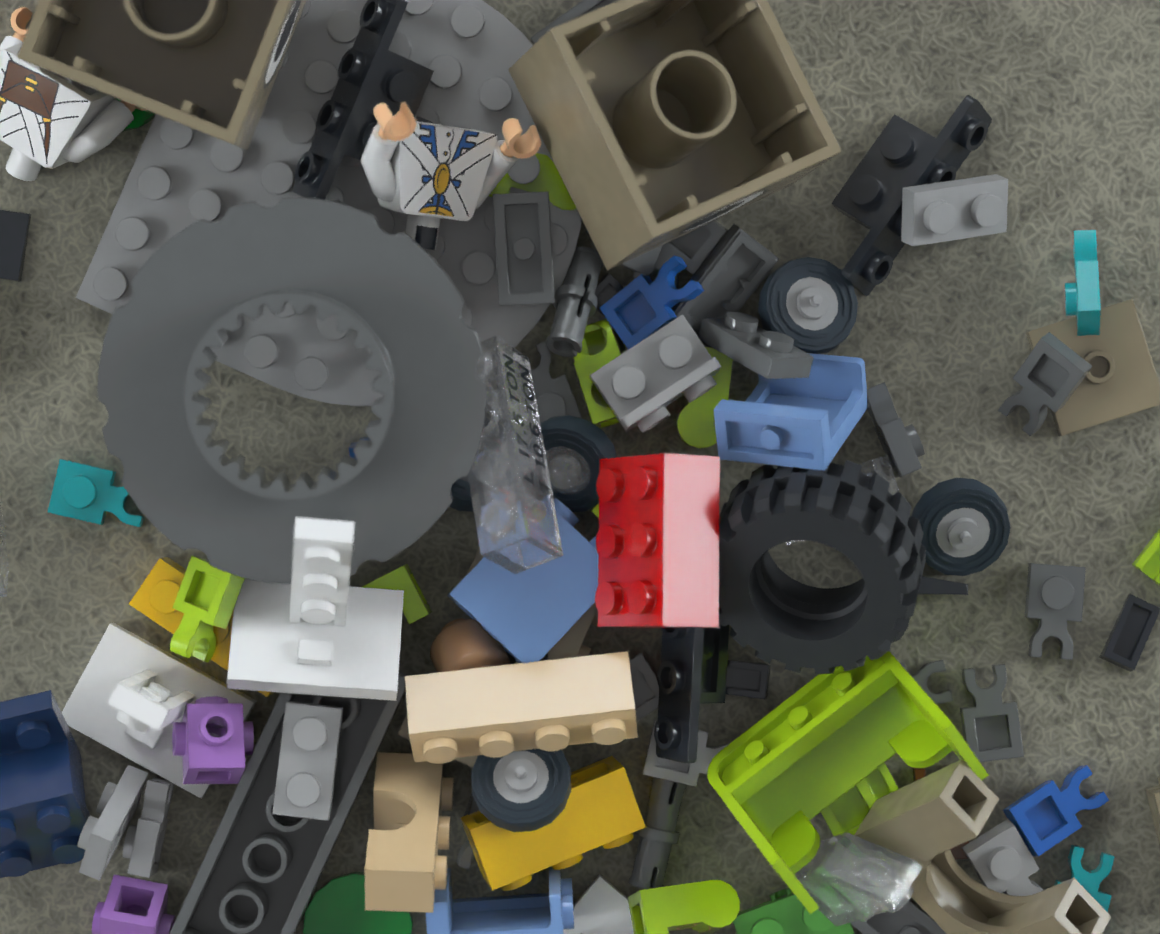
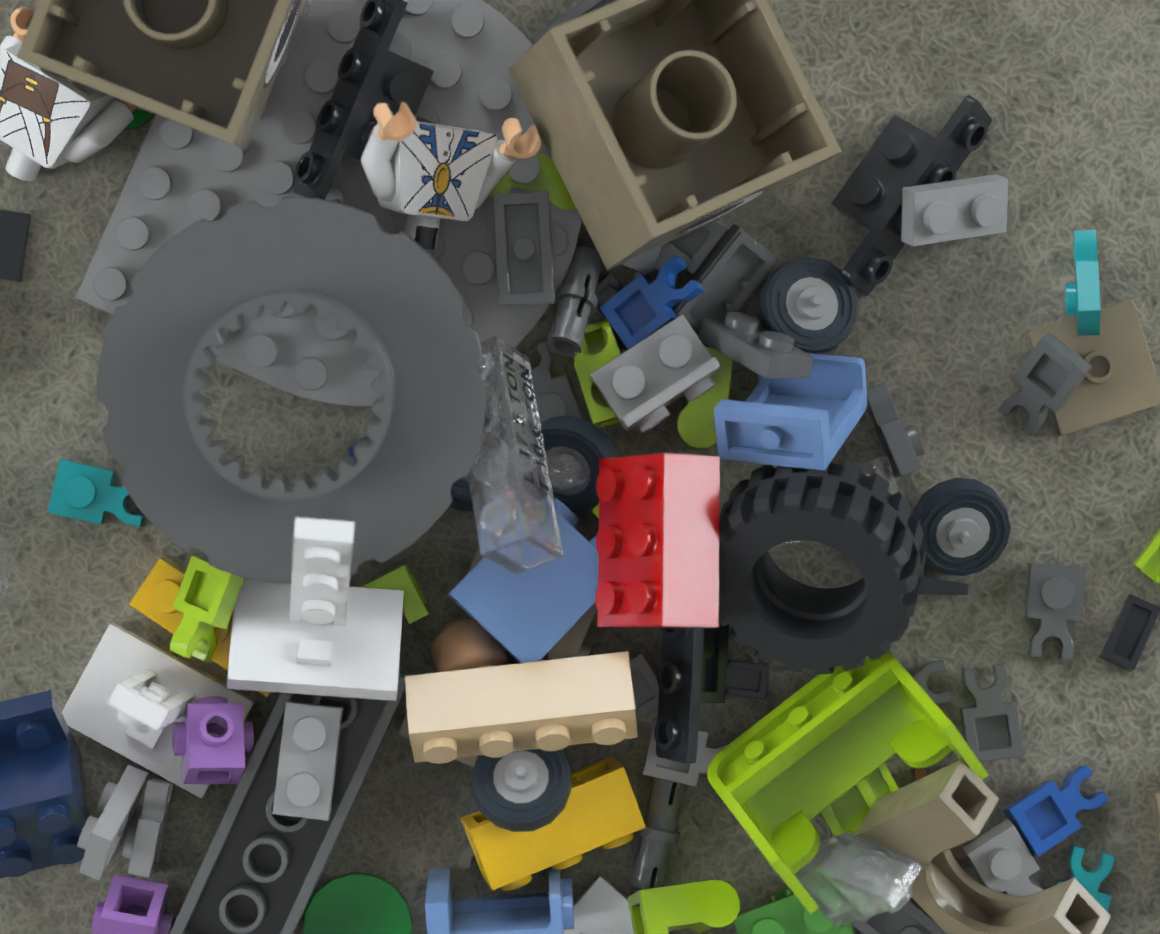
tan arch [365,752,454,913] -> none

